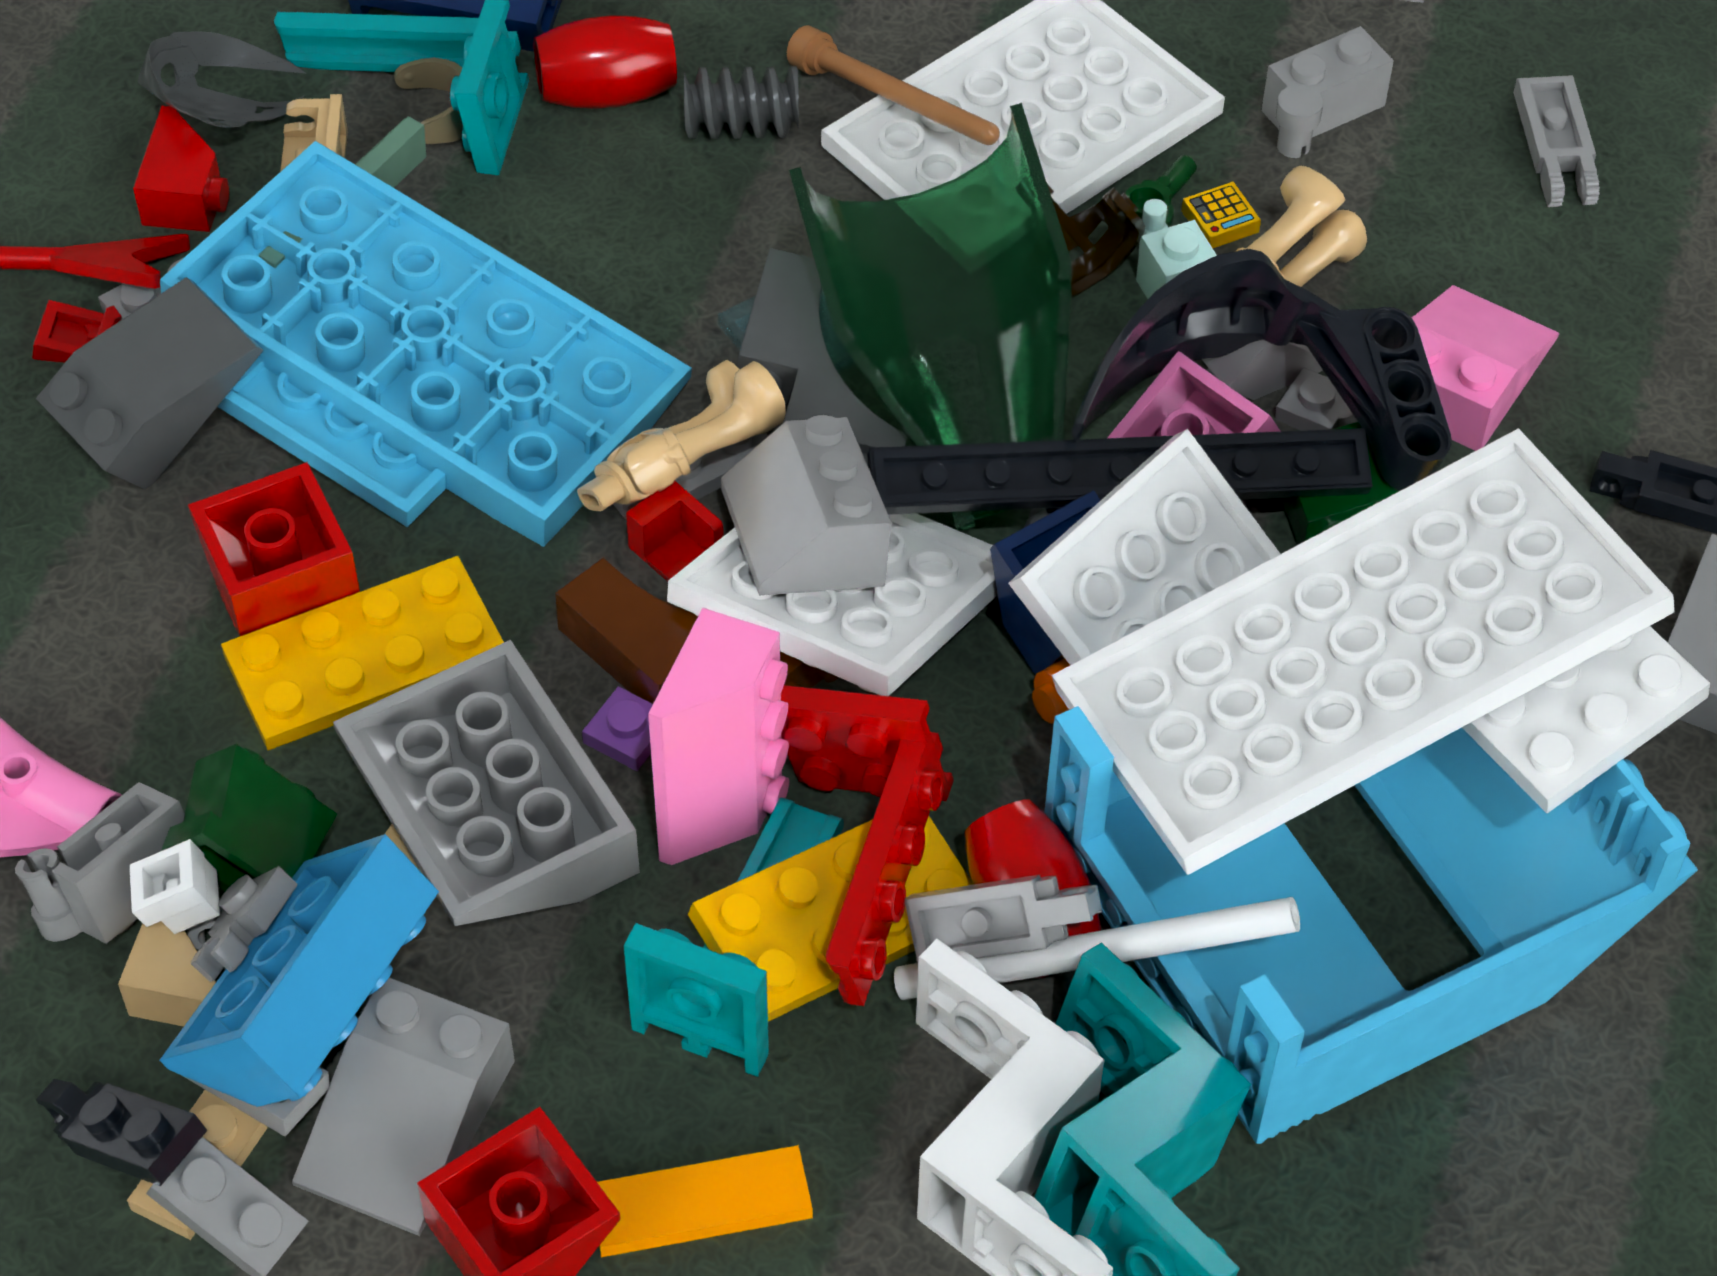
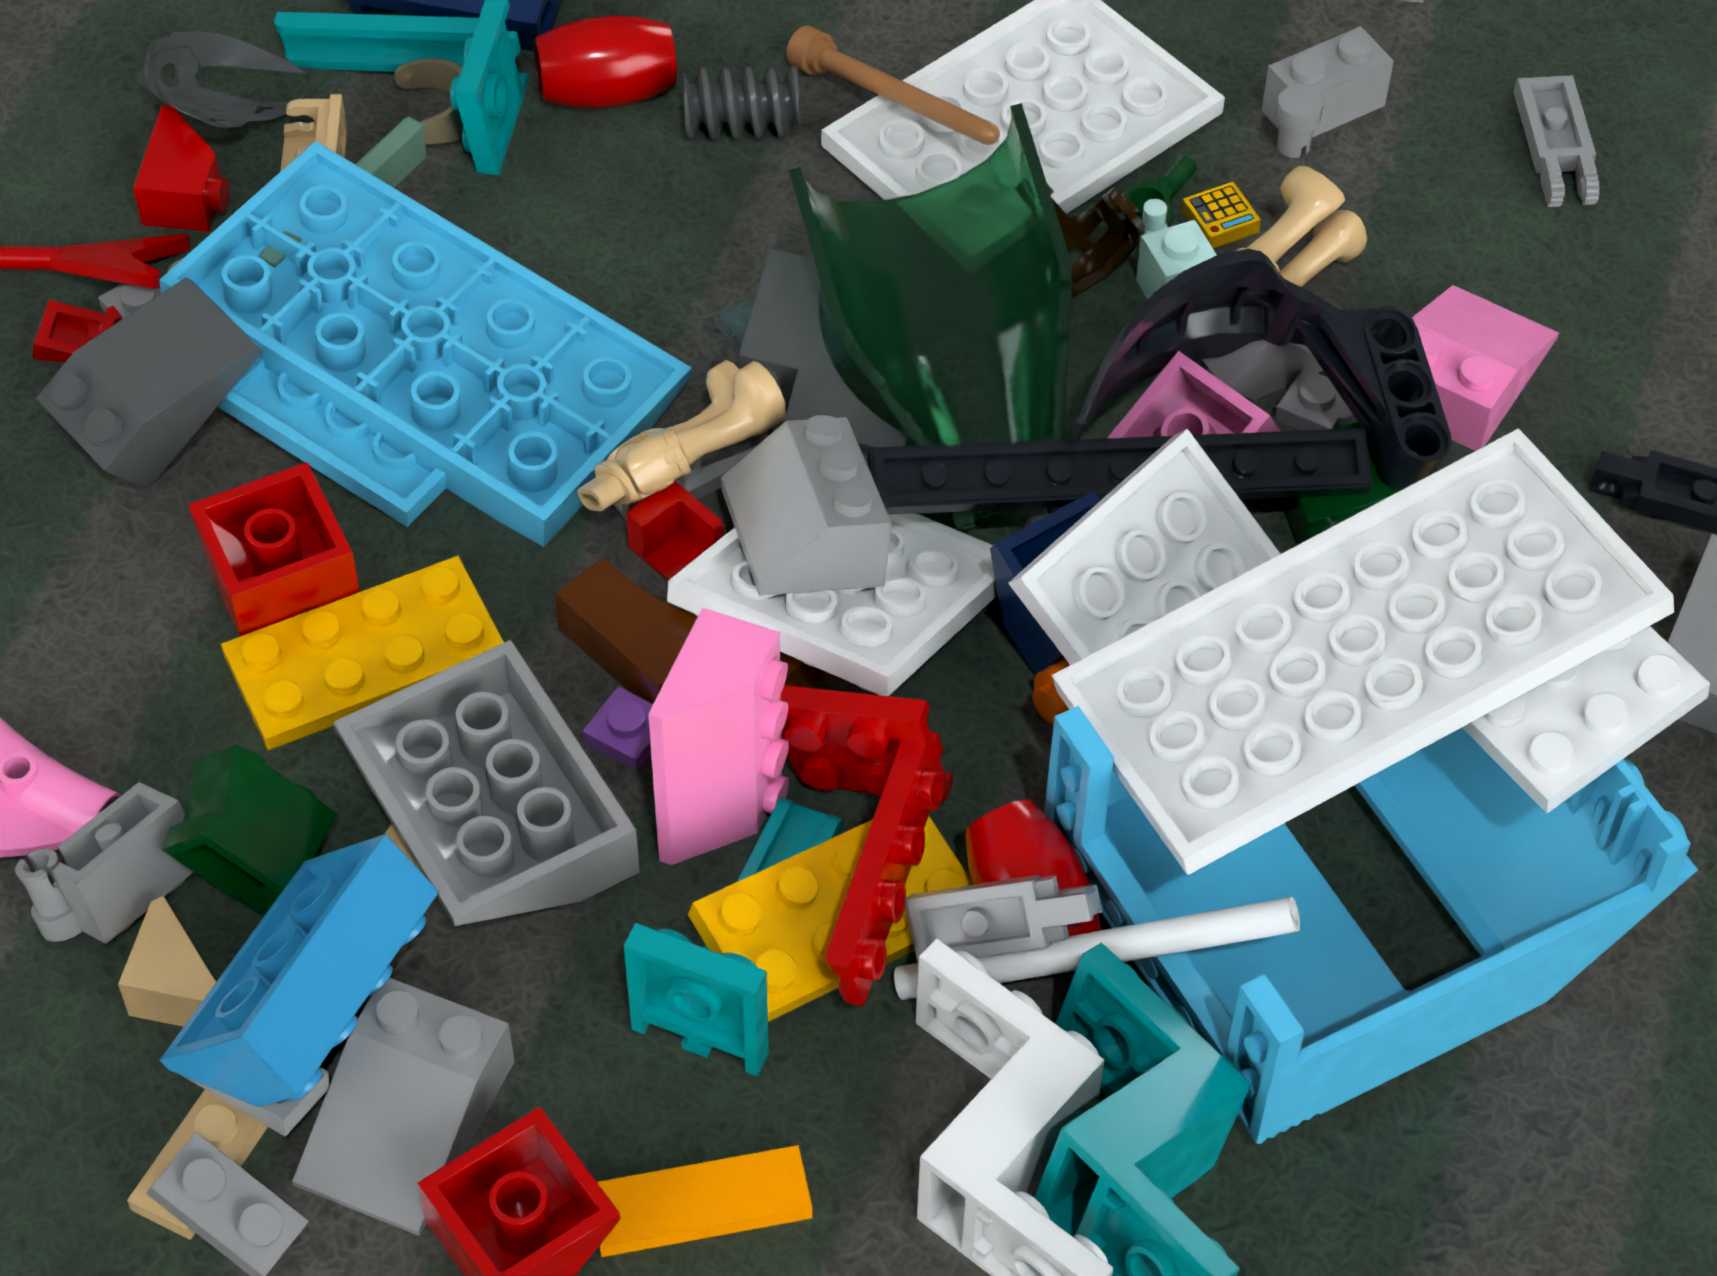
black hinge [36,1079,207,1186] -> none
white piece [130,839,223,950] -> none
light grey plate [191,866,298,982] -> none

